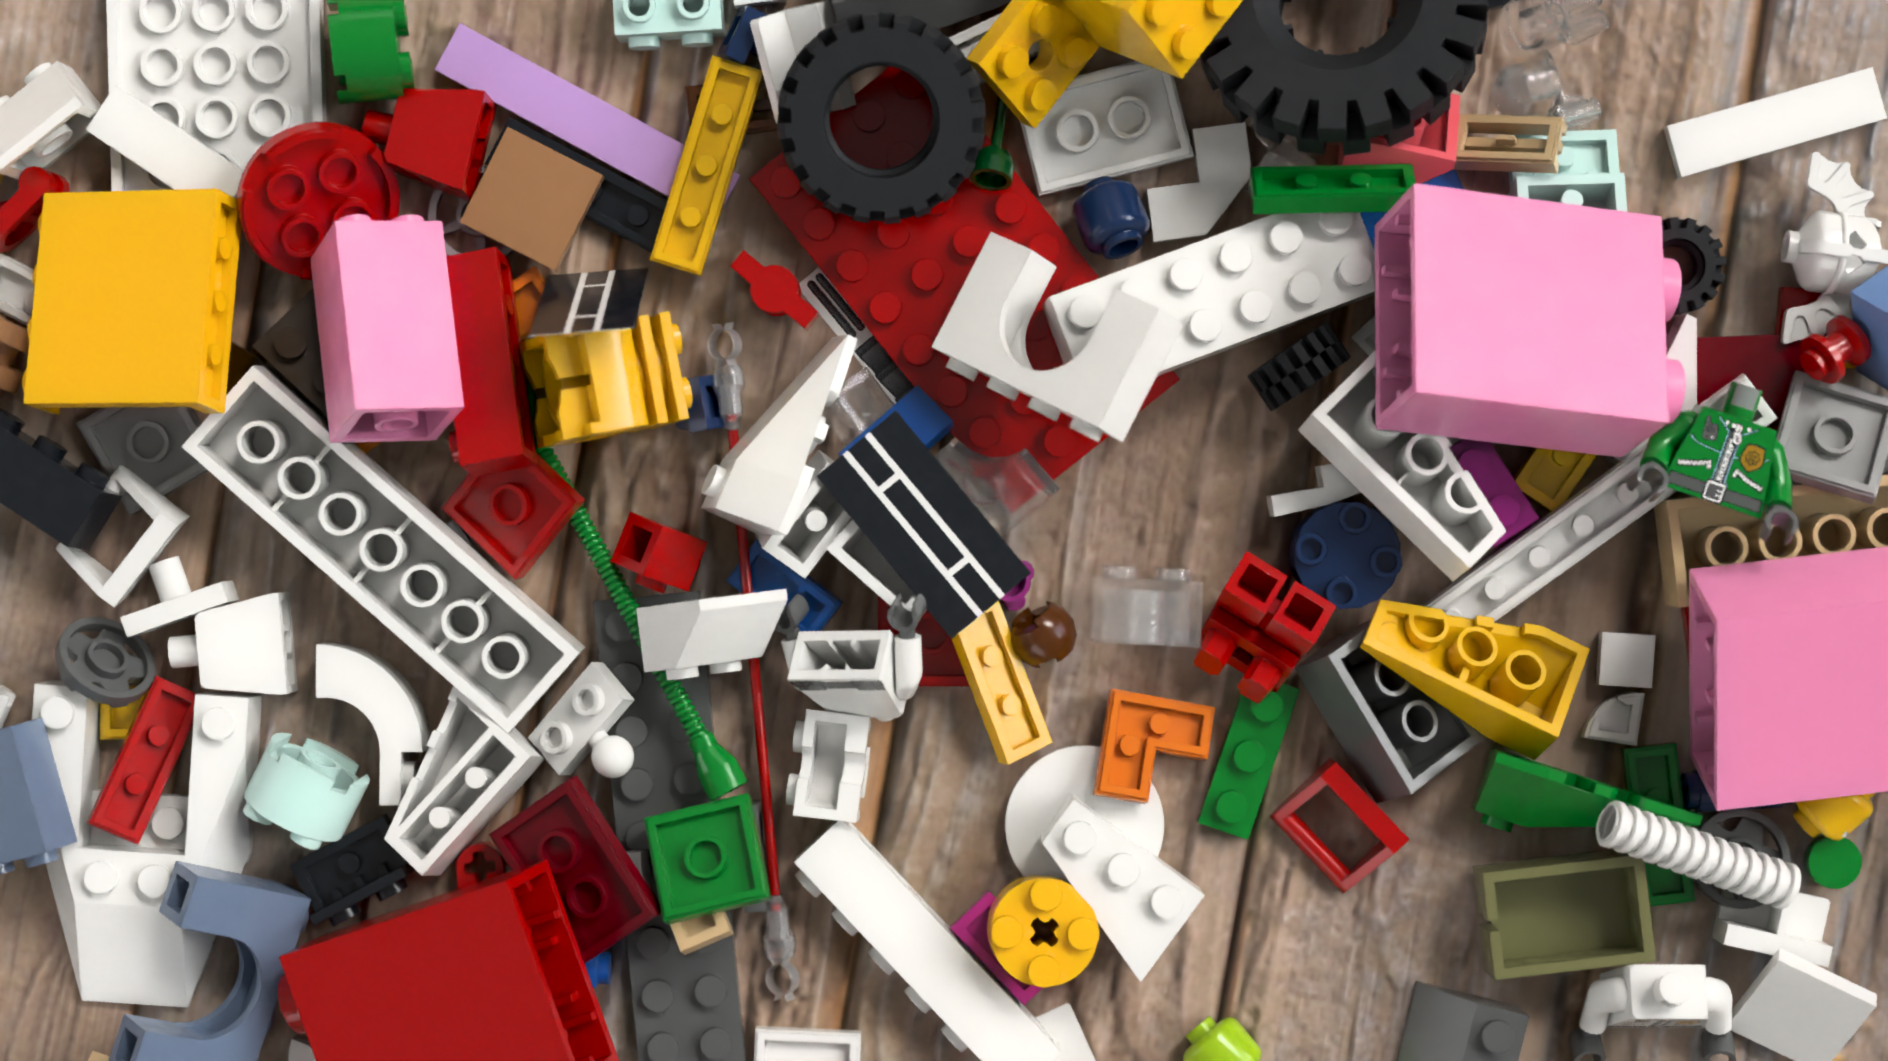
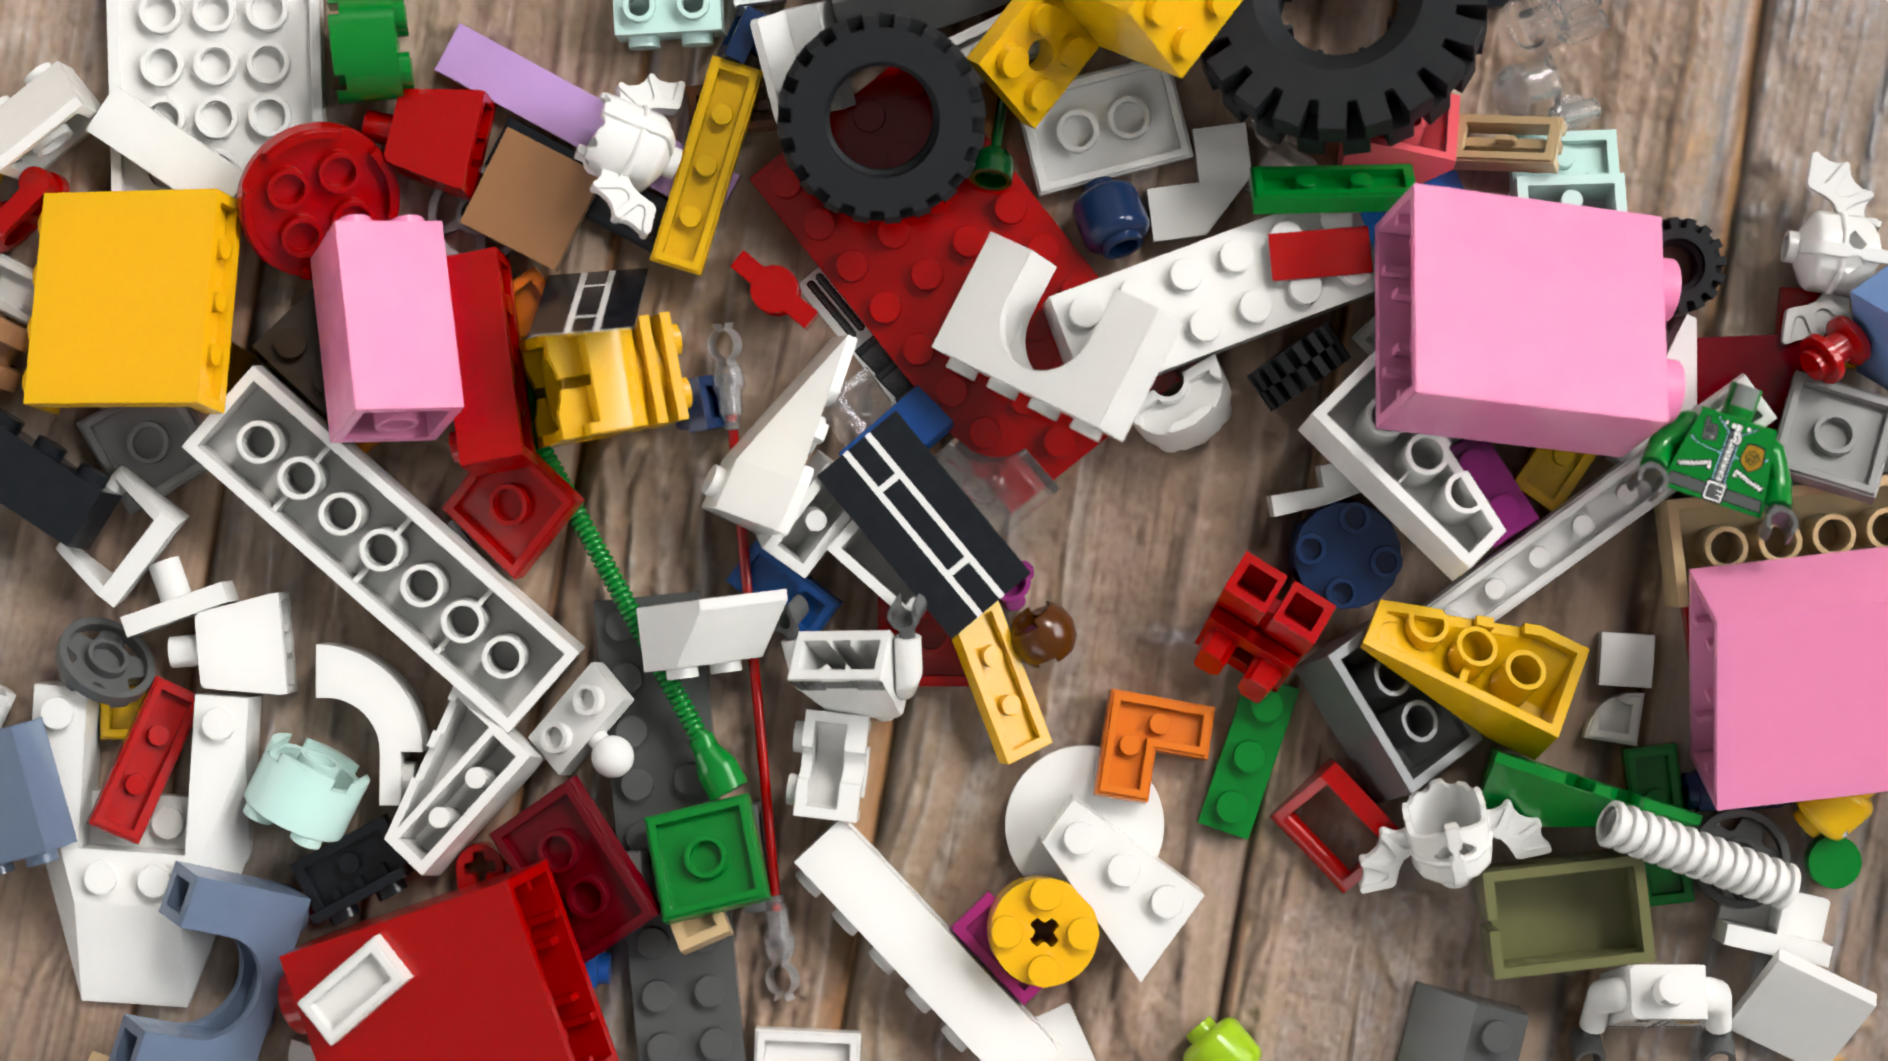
red brick [611,512,708,594] -> none
clear brick [1087,565,1203,647] -> none
white tile [1663,67,1887,179] -> none
none -> white tile [297,934,414,1046]
none -> white helmet [574,73,686,239]
none -> white cylinder [1132,354,1232,453]
none -> red sticker [1268,226,1373,281]
none -> white helmet [1358,778,1552,894]

